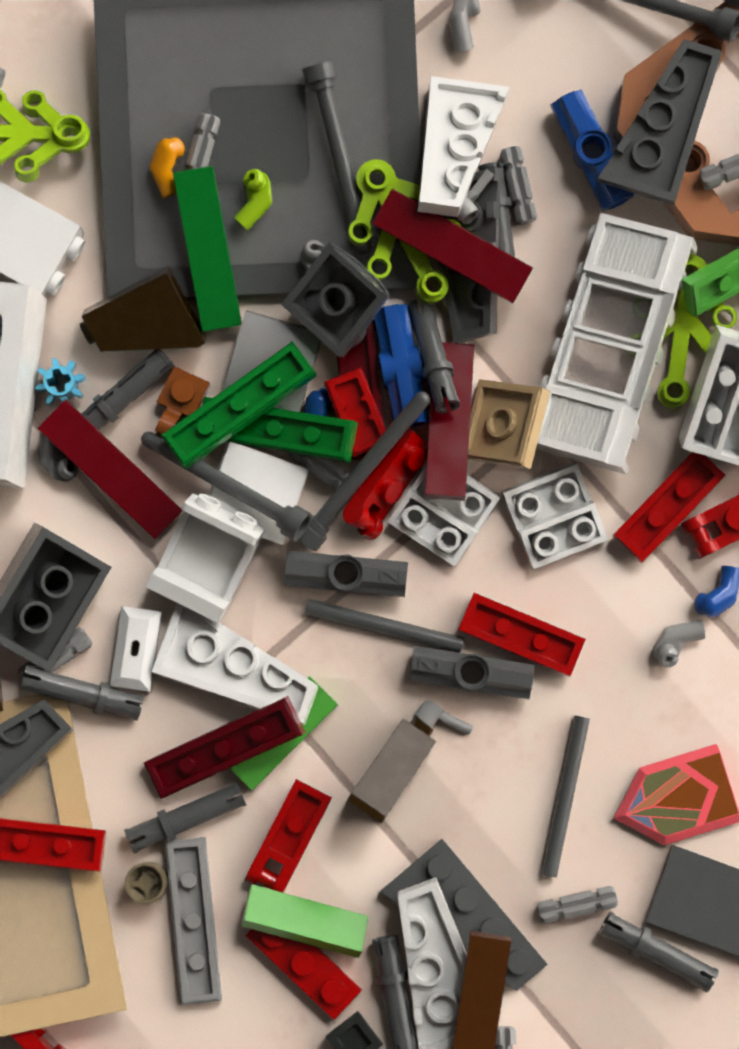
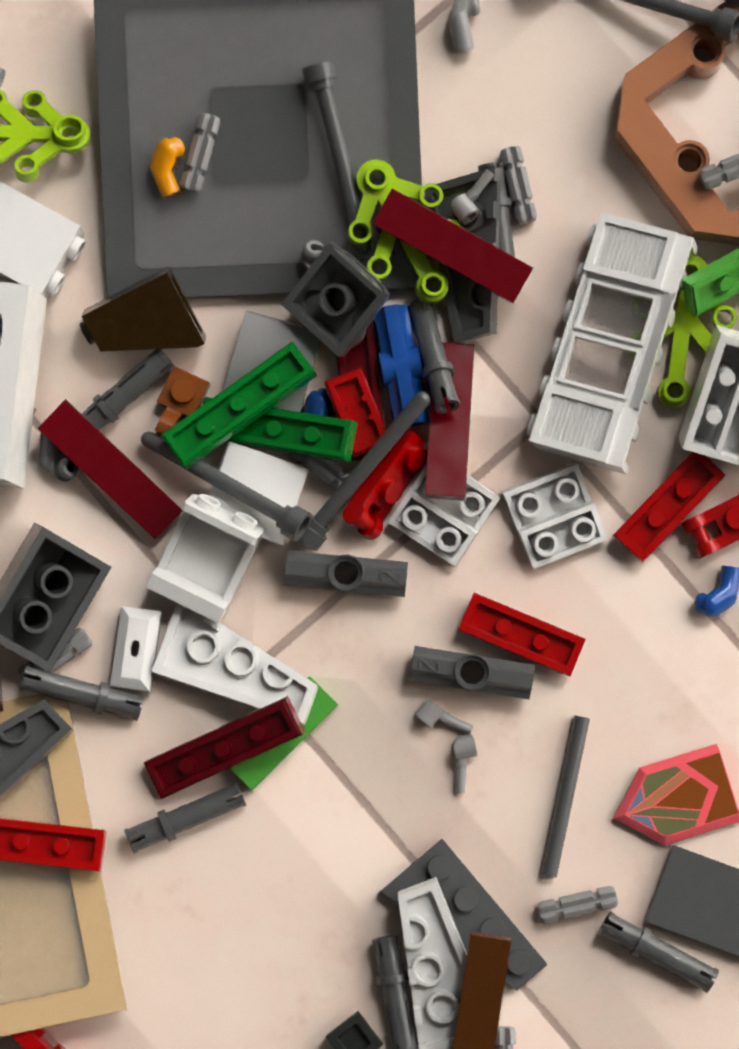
medium azure gear [35,358,86,406] -> none
dark tan wheel [125,862,168,904] -> none
light grey tile [165,837,222,1005] -> none
green tile [173,165,242,332] -> none
lime arm [234,169,273,231] -> none
tile [241,884,369,958] -> none
red plate [244,779,332,893] -> none
red plate [245,929,362,1020] -> none
dark grey bar [304,598,464,653] -> none
slope [347,717,437,823] -> none
white wing [418,76,509,217] -> none
tan tile [468,379,550,469] -> none
blue piece [550,89,634,212] -> none
dark grey wing [597,39,722,205] -> none
light grey arm [654,620,705,668] -> none
none -> light grey hand [452,734,477,793]

